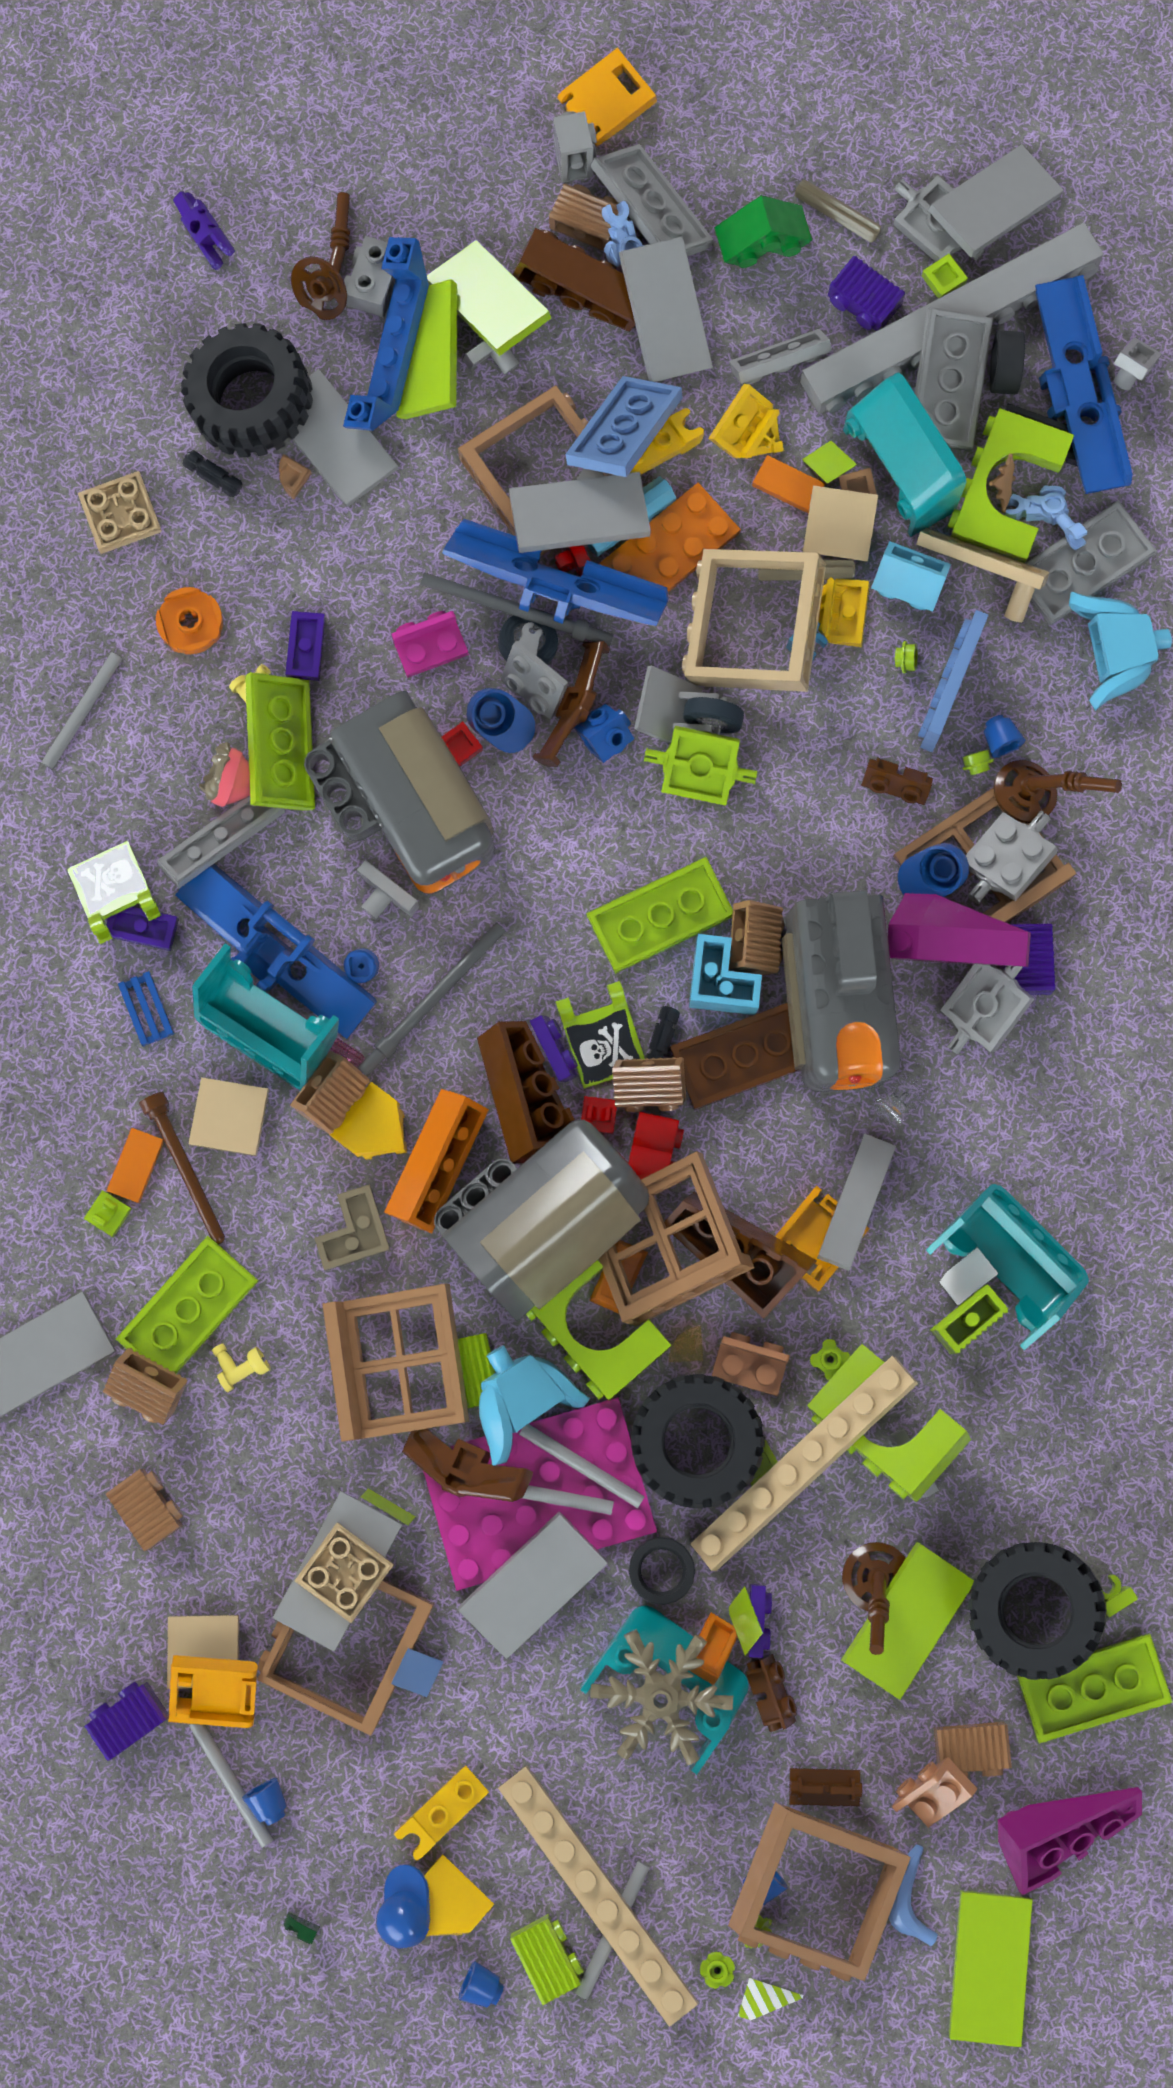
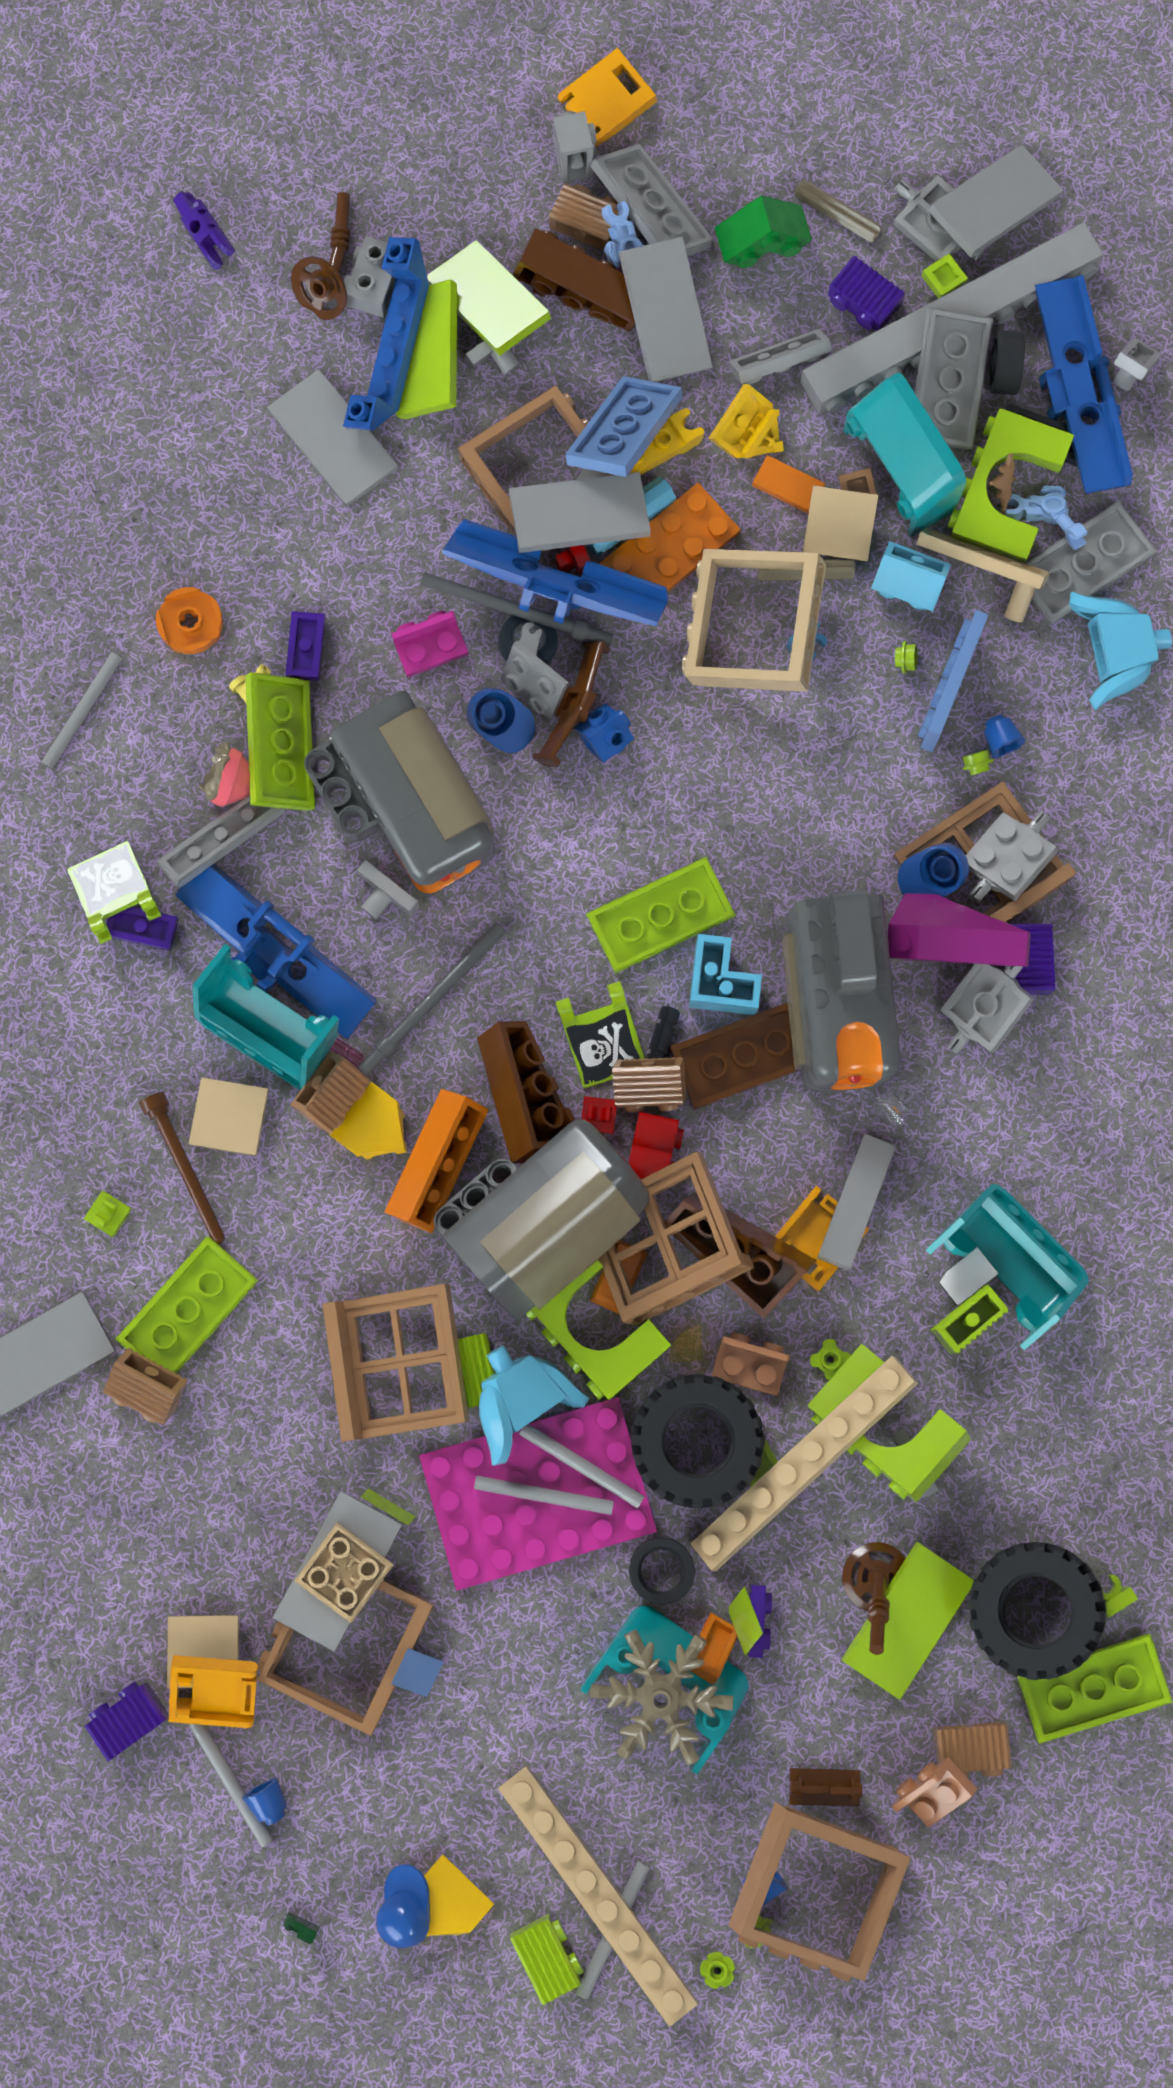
tan tile [78,471,162,554] -> none
medium nougat brick [105,1469,183,1551] -> none
orange tile [106,1128,164,1204] -> none
blue tile [118,971,174,1047] -> none
black tyre [181,323,313,457] -> none
black axle [182,450,243,497] -> none
light yellow piece [212,1344,271,1393] -> none
medium nougat tile [279,454,312,499] -> none
dark tan plate [314,1184,390,1271] -> none
blue tile [344,948,379,983] -> none
yellow plate [394,1765,489,1861] -> none
reddish brown plate [402,1429,533,1502] -> none
red plate [441,721,483,767] -> none
light grey tile [458,1511,608,1659] -> none
blue hat [458,1961,504,2008] -> none
dark purple plate [530,1015,578,1083] -> none
light grey plate [634,665,744,744] -> none
lime plate [644,725,758,806] -> none
medium nougat brick [728,900,784,976] -> none
sticker [738,1978,803,2020] -> none
reddish brown hinge [745,1654,797,1732] -> none
lime sticker [802,441,857,484] -> none
yellow slope [818,577,870,647] -> none
reddish brown hinge [861,757,933,805] -> none
medium blue piece [888,1844,938,1946] -> none
lime tile [949,1890,1033,2047] -> none
reddish brown dish [994,760,1122,823] -> none
magenta wedge [998,1787,1142,1895] -> none

